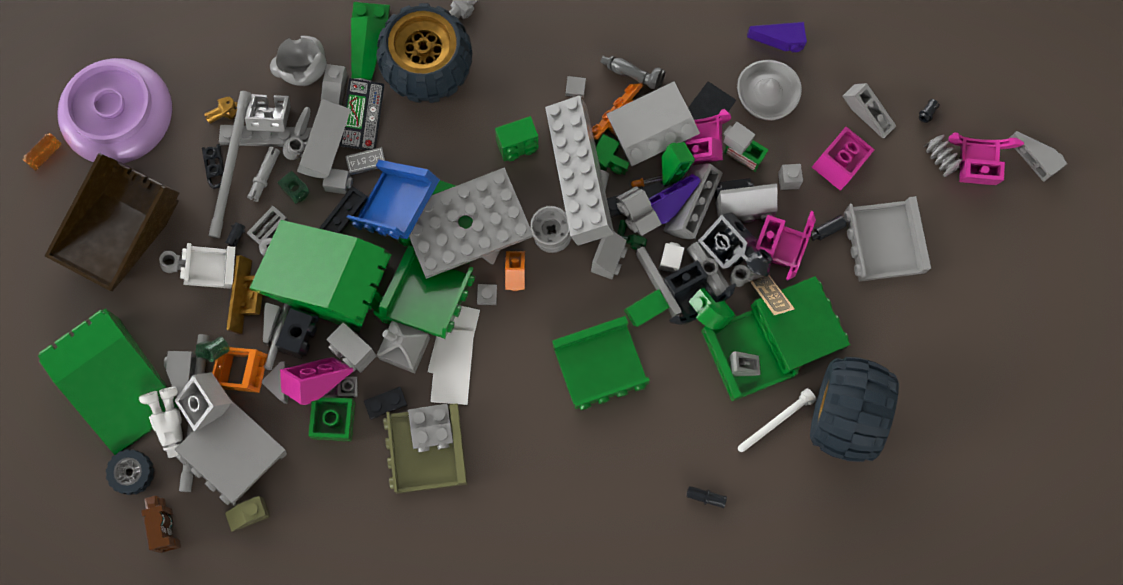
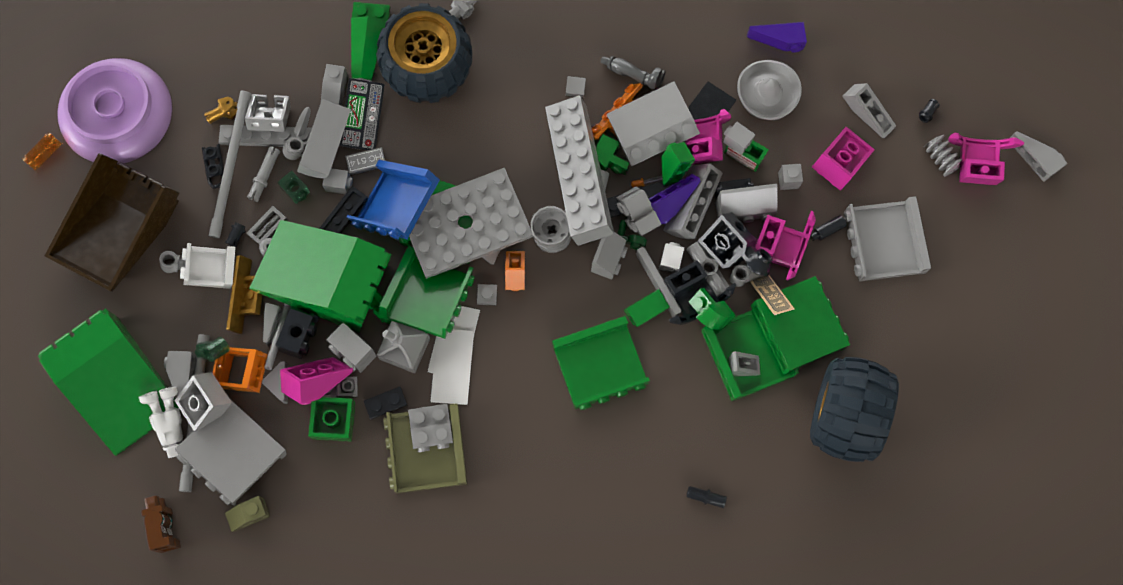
black wheel [105,449,155,495] -> none
light grey piece [270,36,327,86] -> none
green brick [495,116,538,161] -> none
white piece [738,388,817,452] -> none

